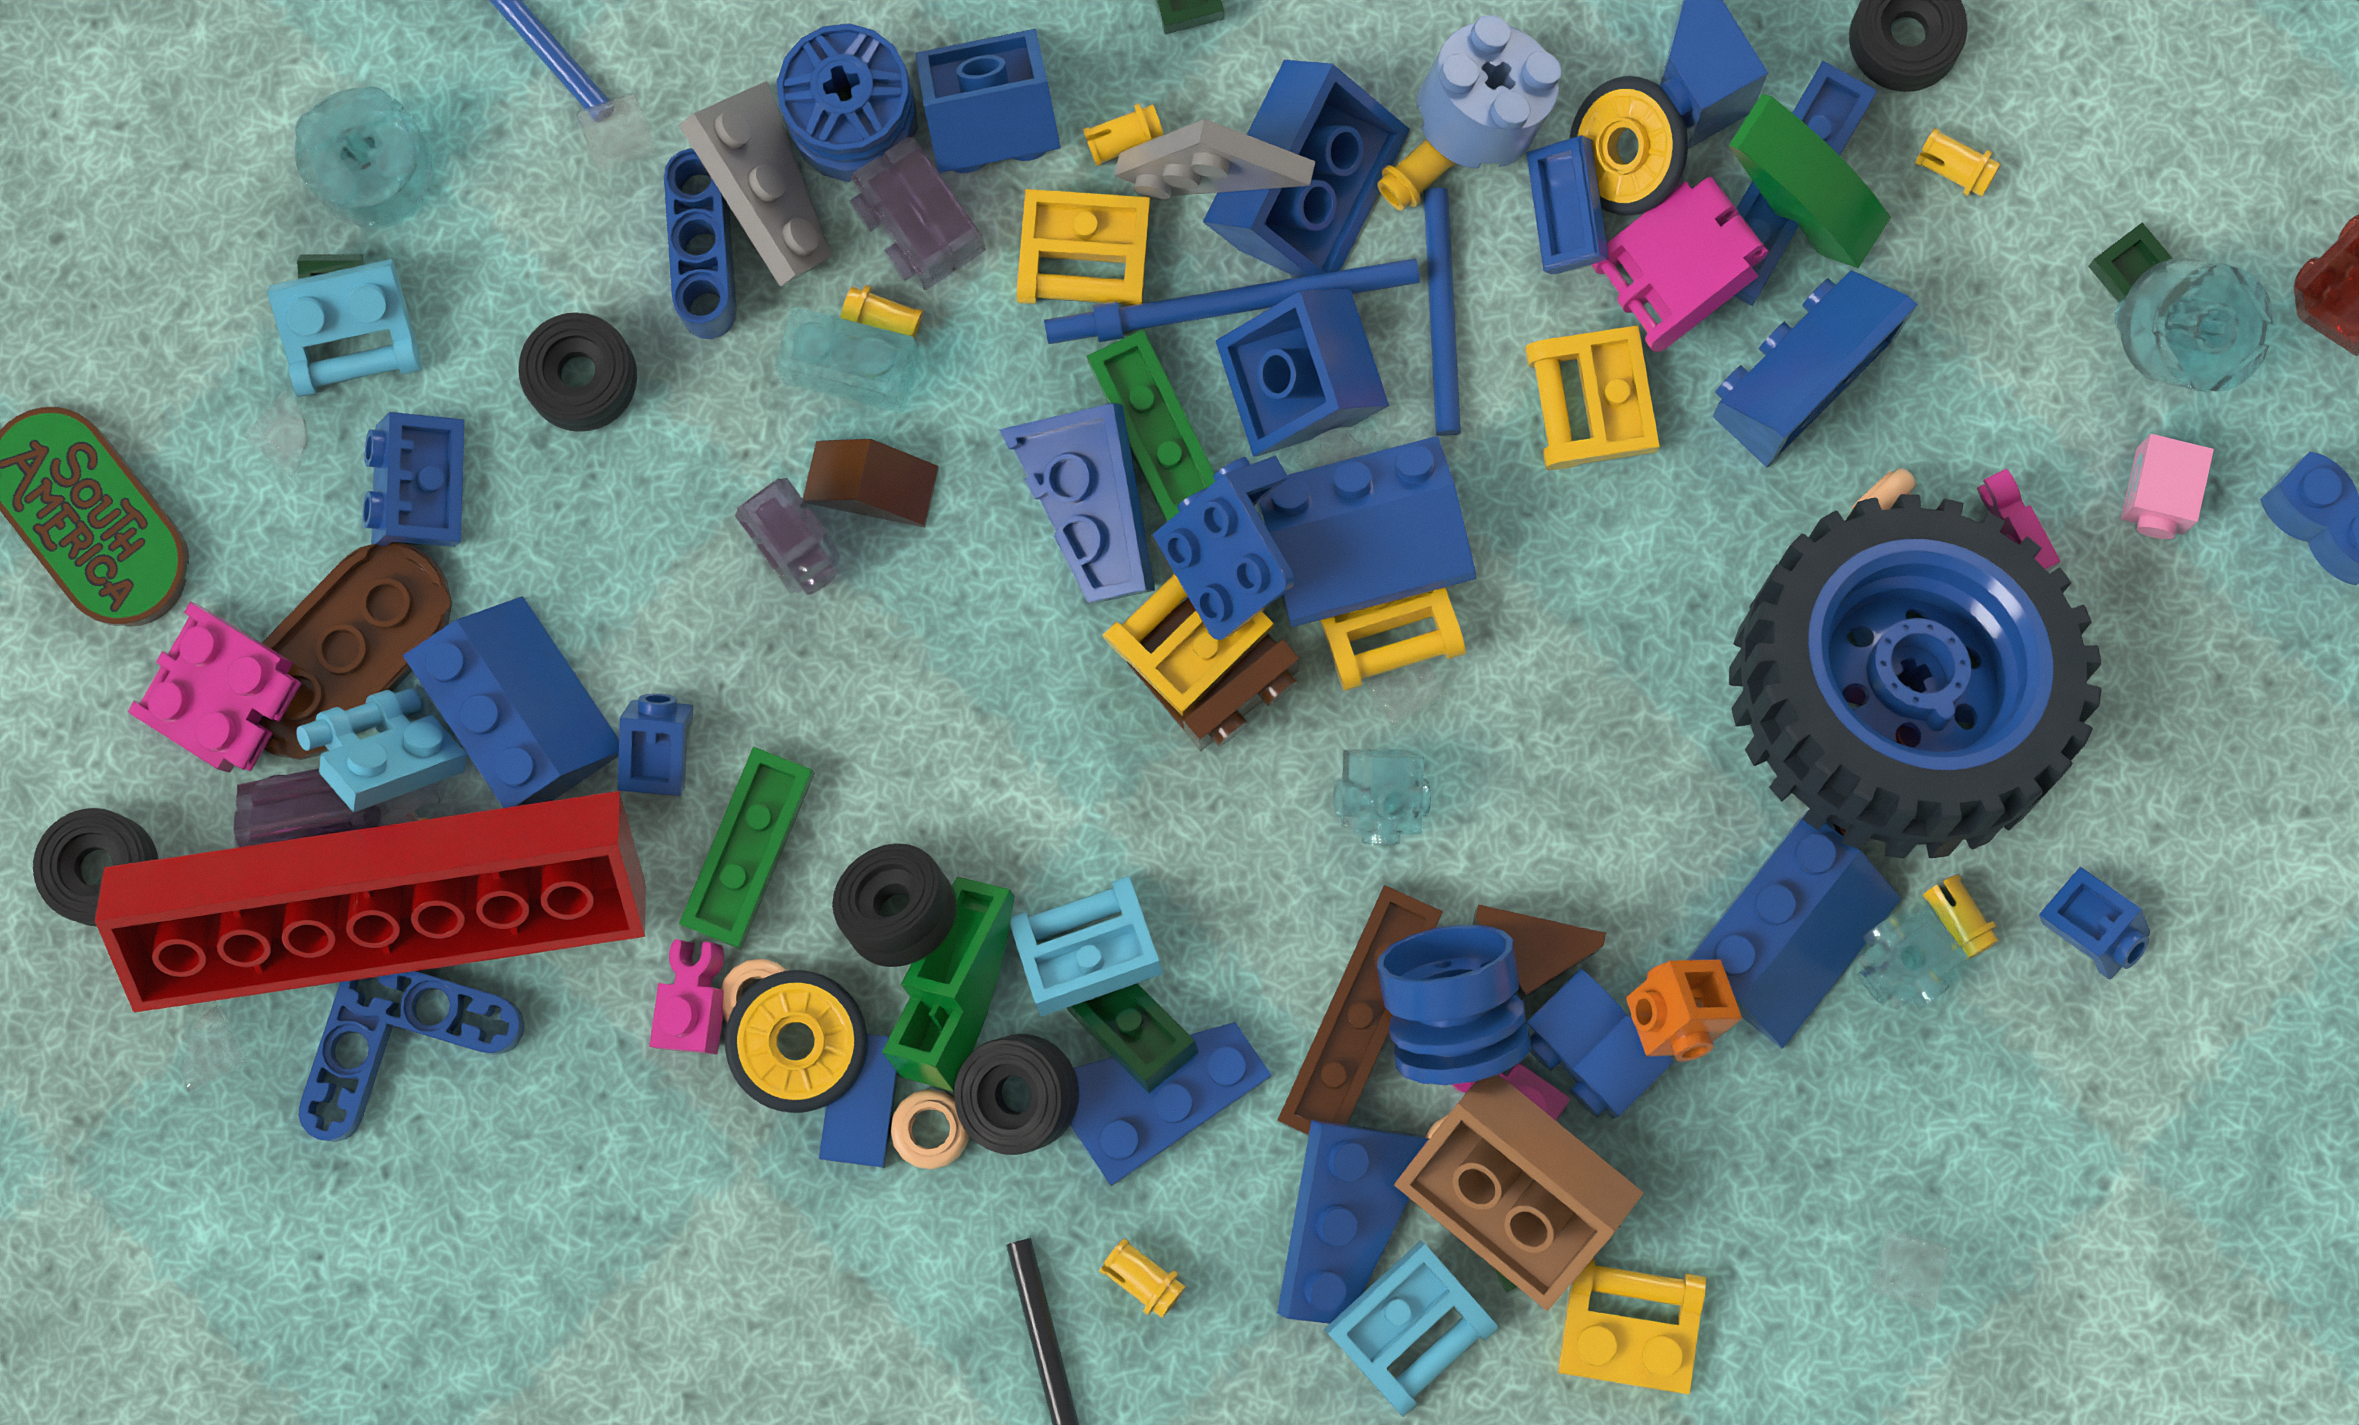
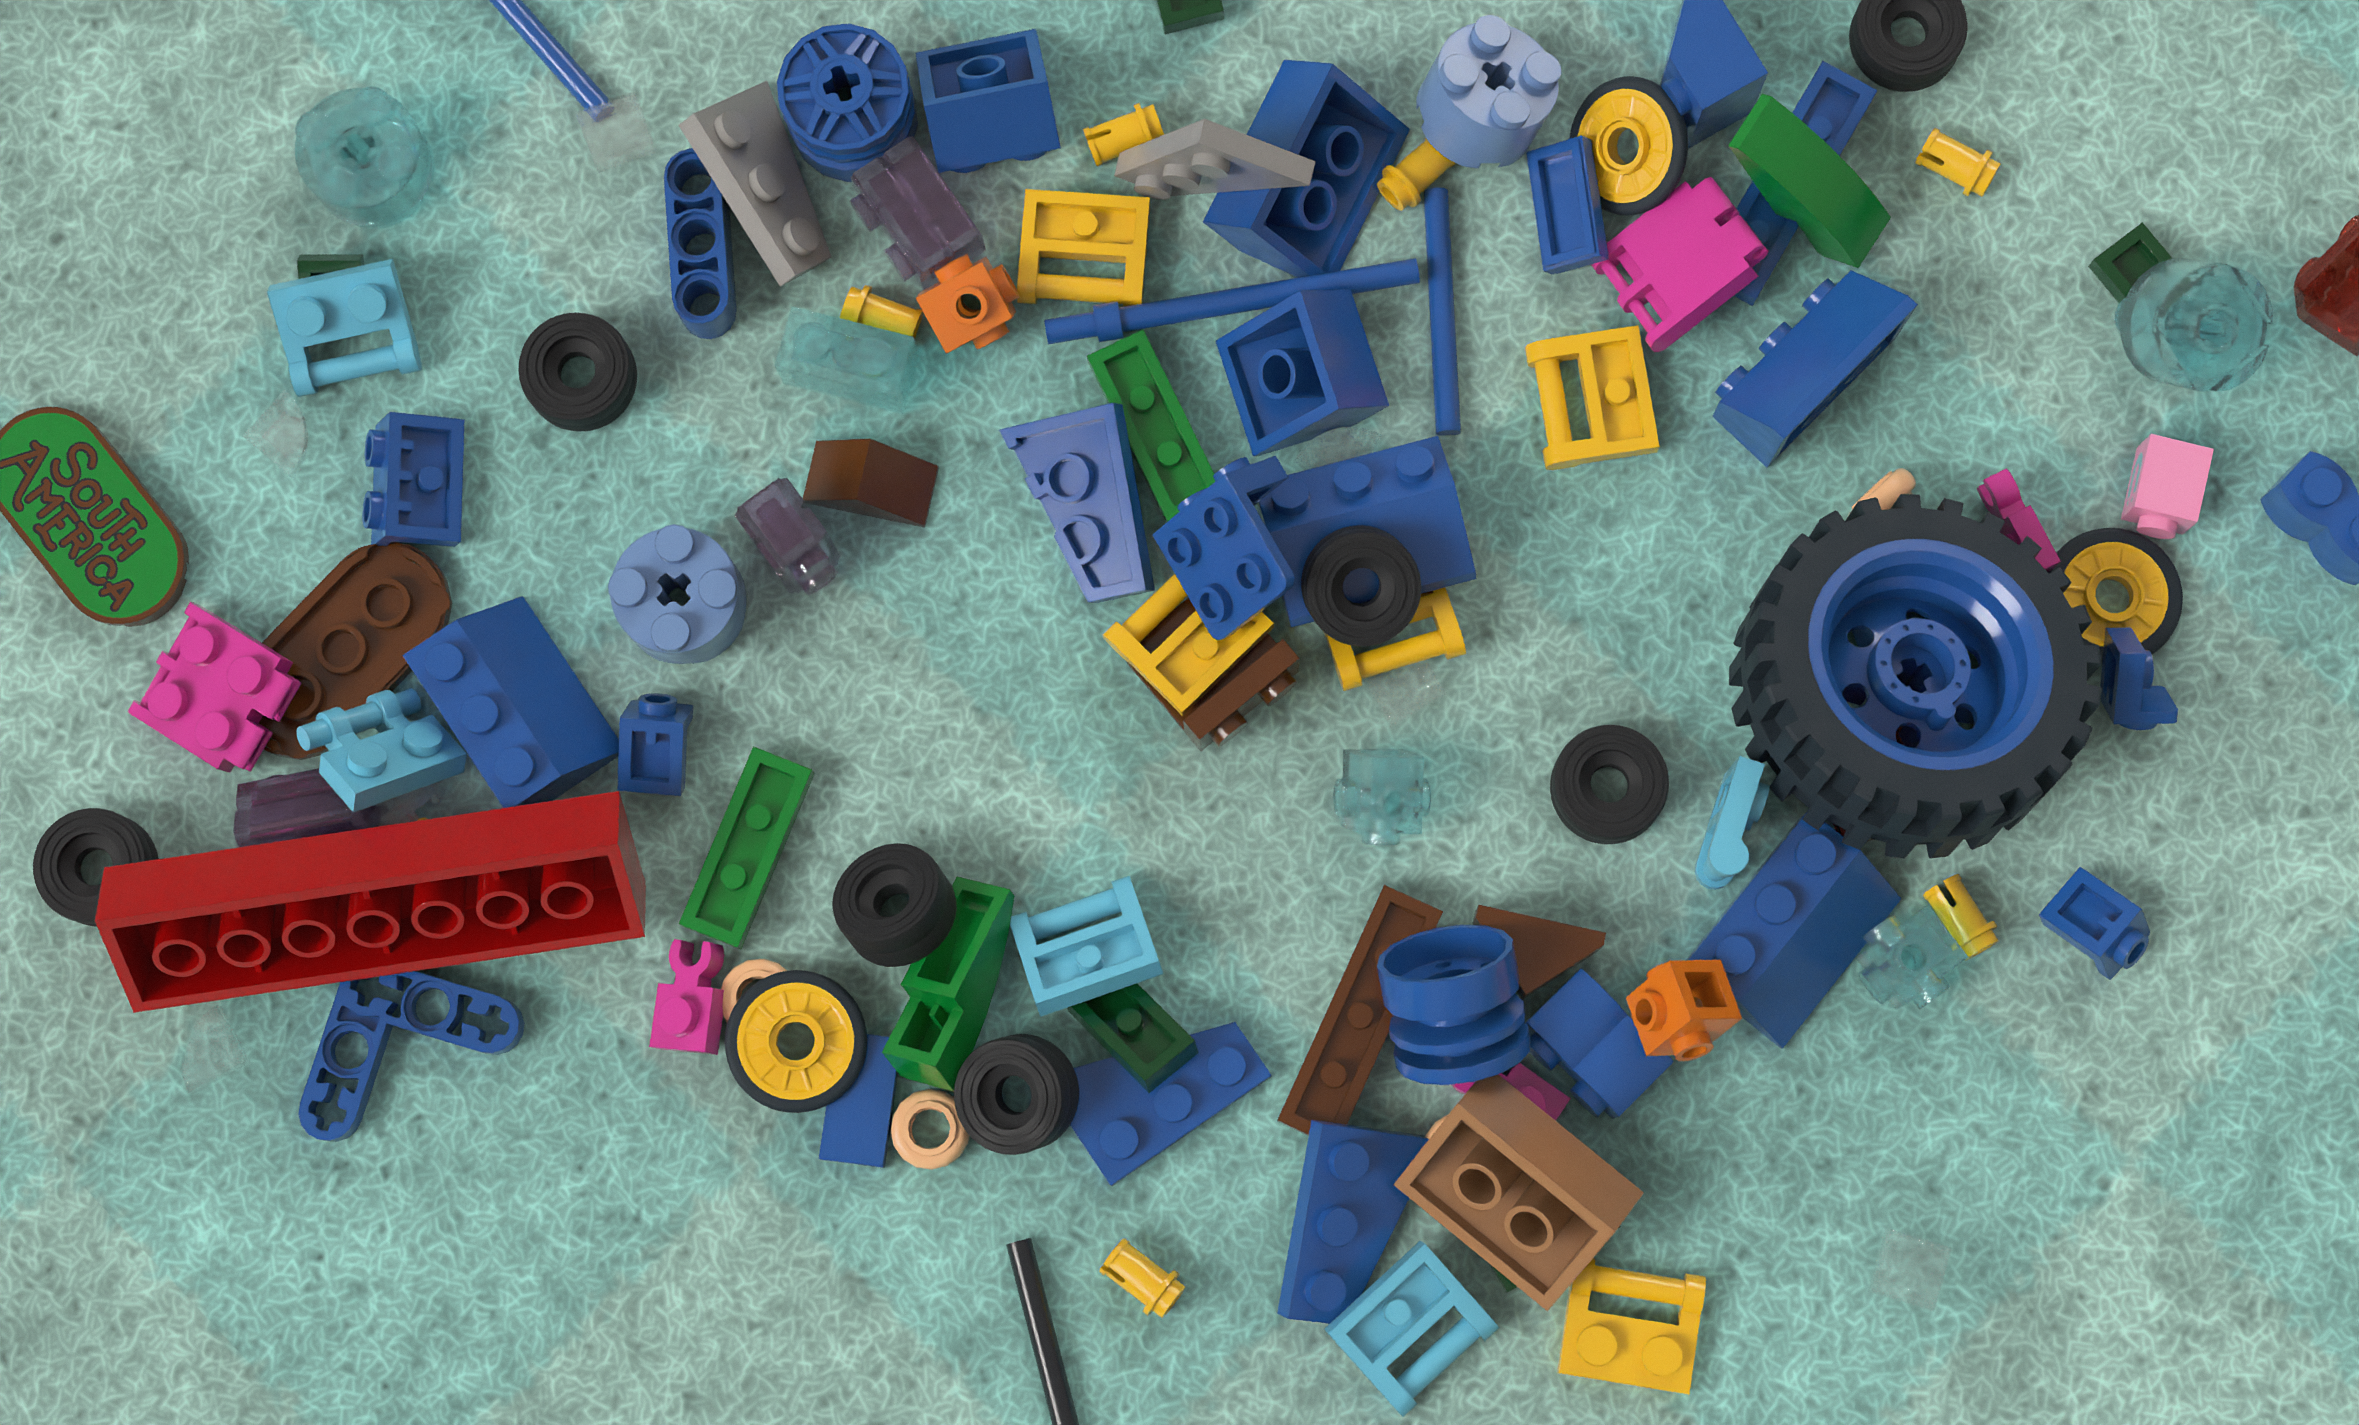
none -> medium blue brick [608,524,747,664]
none -> orange brick [916,254,1019,354]
none -> black tyre [1301,525,1421,646]
none -> black tyre [1550,725,1669,844]
none -> medium azure plate [1695,756,1770,890]
none -> yellow wheel [2048,528,2183,664]
none -> blue bracket [2100,627,2178,730]

